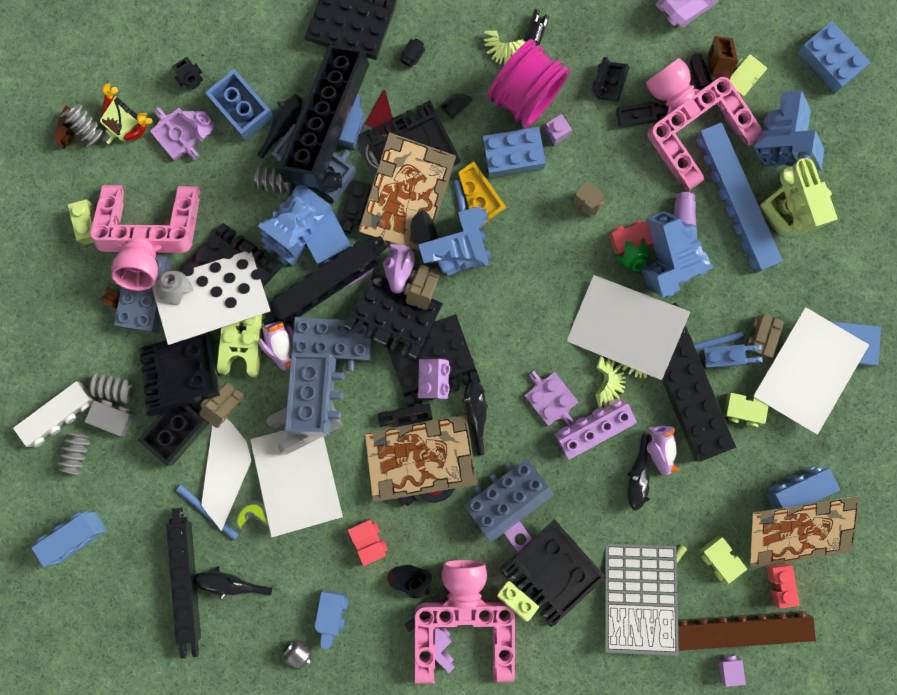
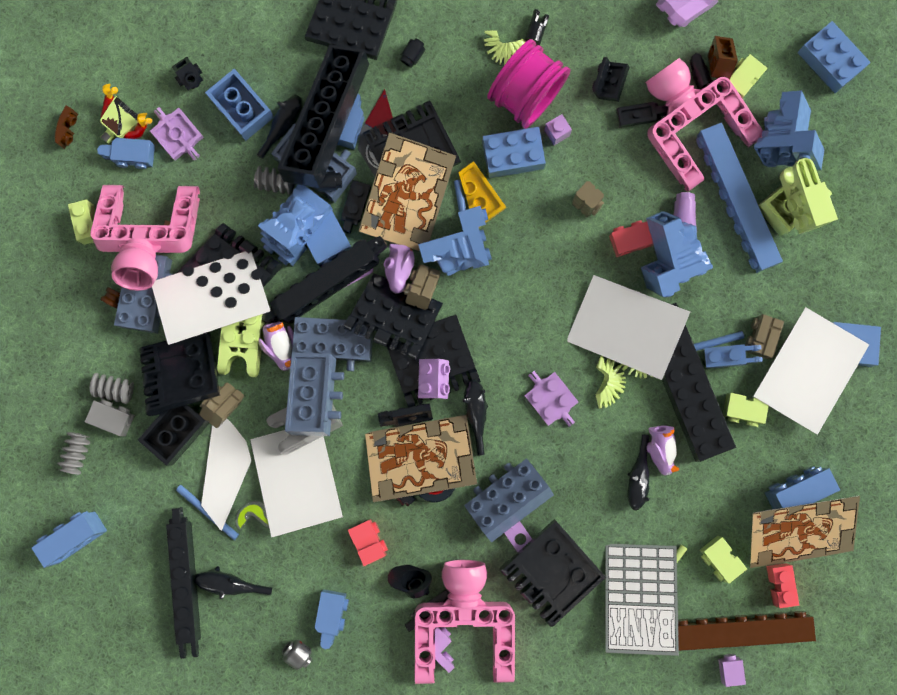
white brick [13,381,96,448] -> none
light grey piece [60,104,103,147] -> none
light grey piece [157,270,193,305] -> none
lavender animal [181,111,216,141] -> none
black brick [410,210,438,244] -> none
black brick [440,94,473,119] -> none
yellowish green bracket [497,581,539,622] -> none
lavender brick [554,398,637,460] -> none
green piece [614,238,649,271] -> none
none -> medium blue hinge [97,138,155,169]

